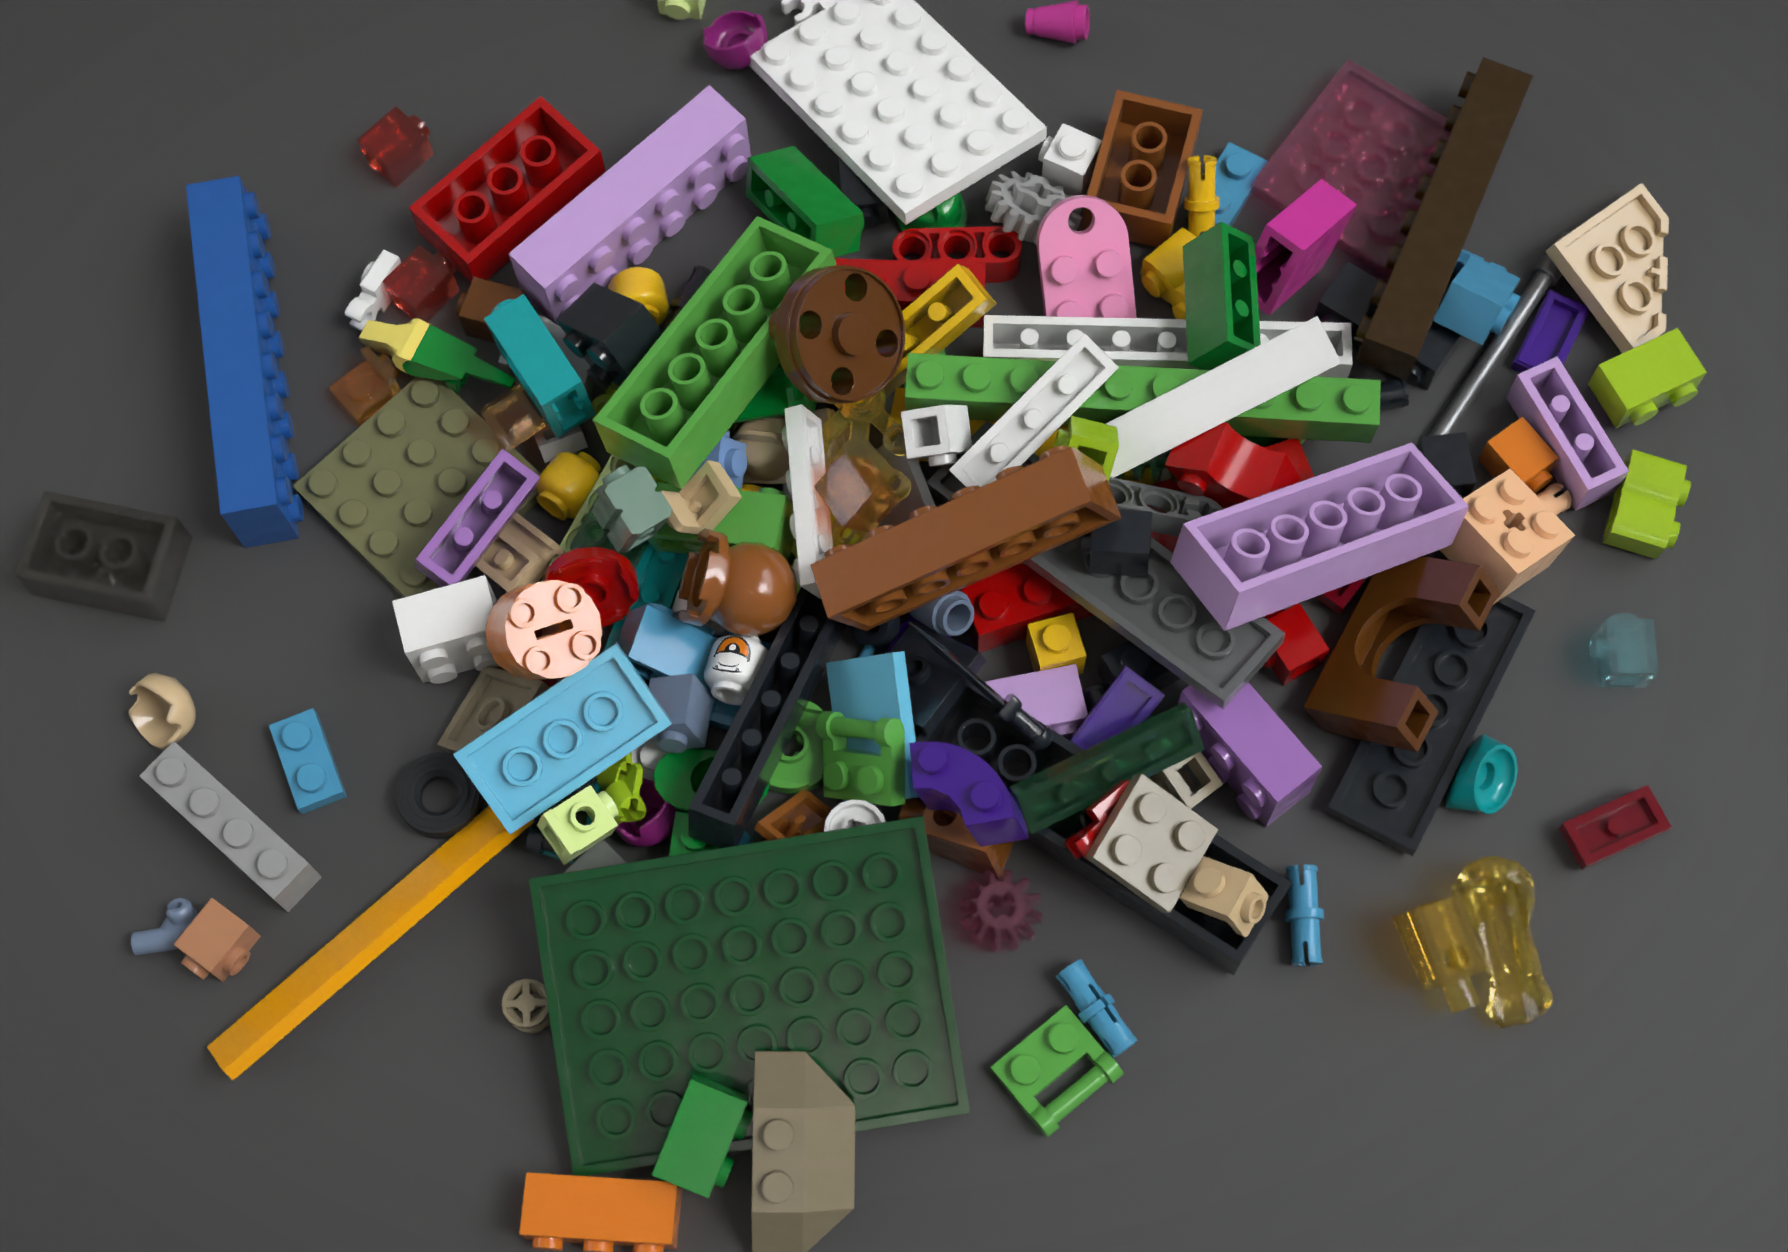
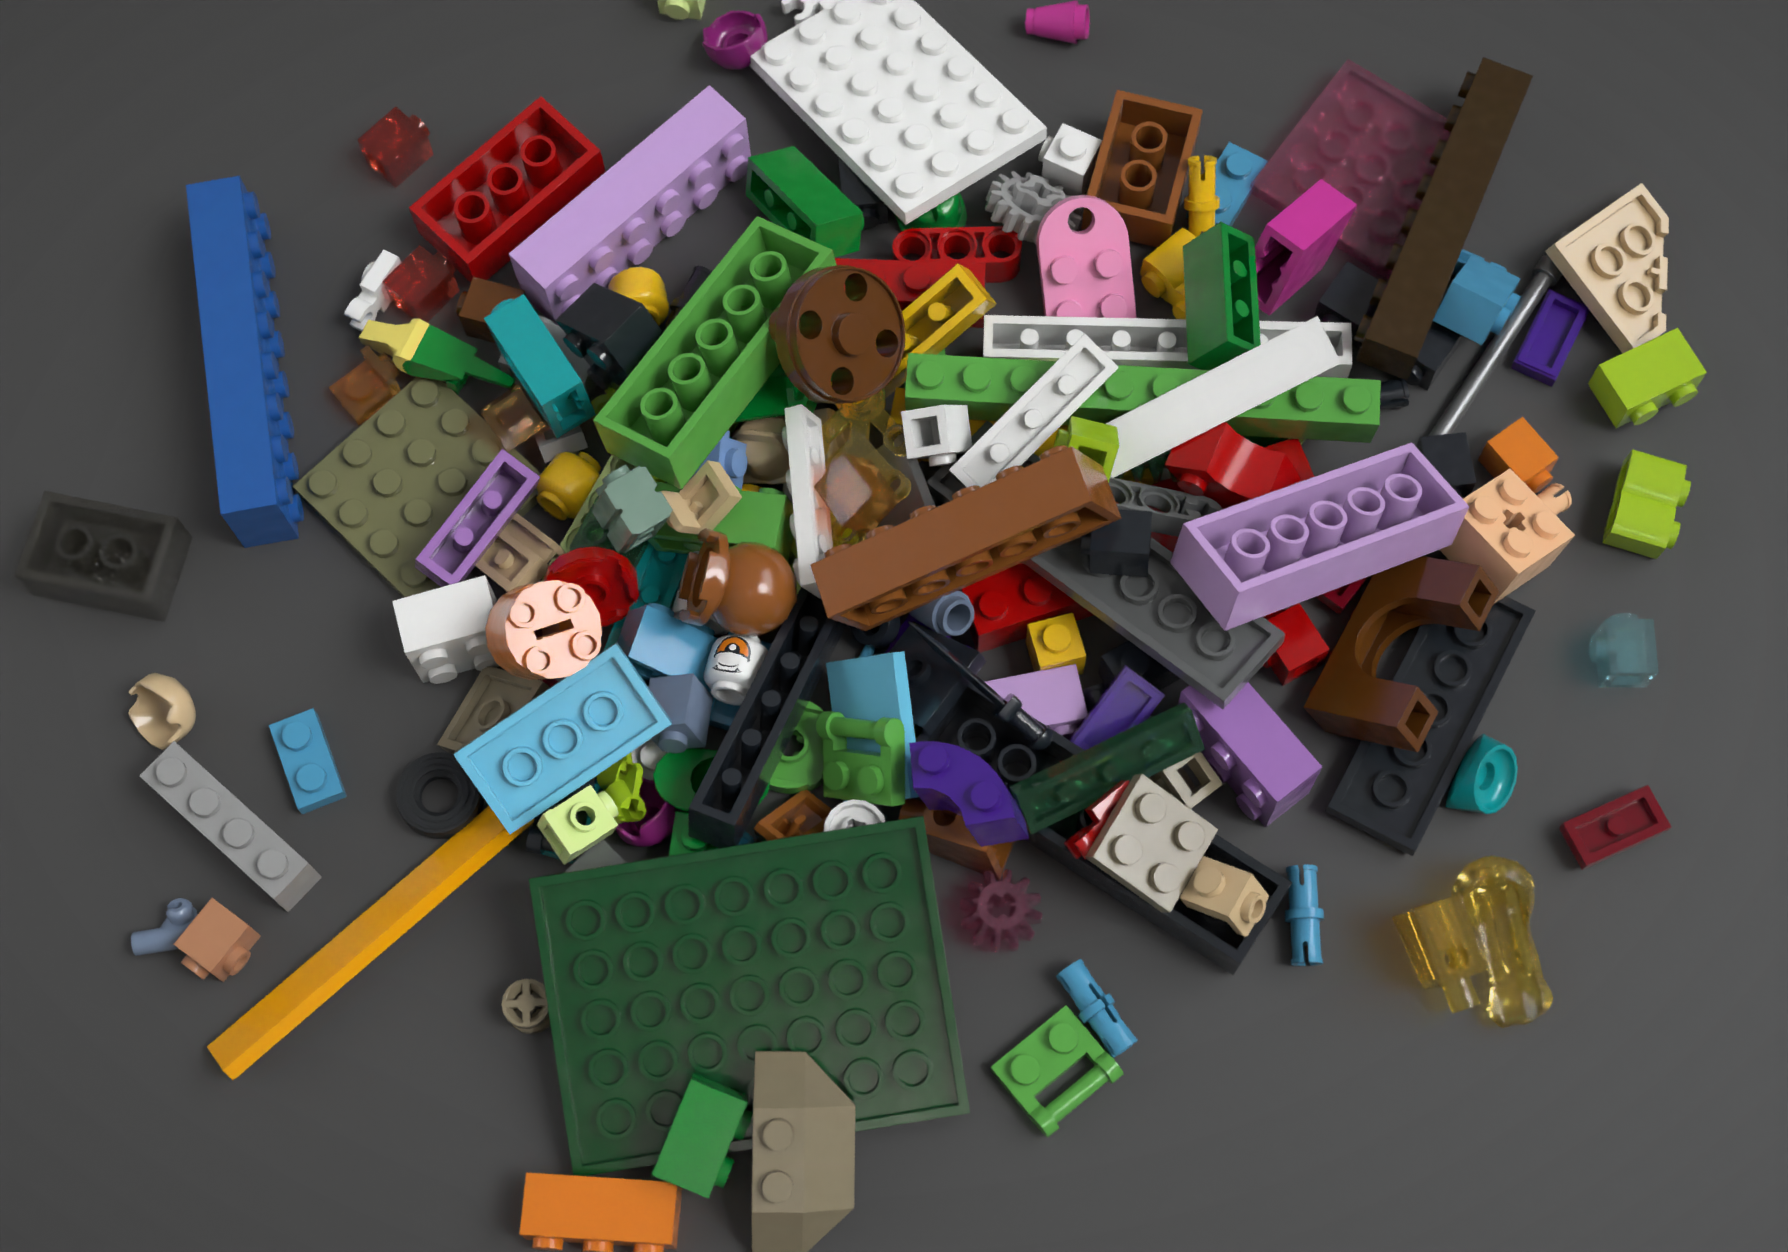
lavender brick [1506,356,1629,511] -> none

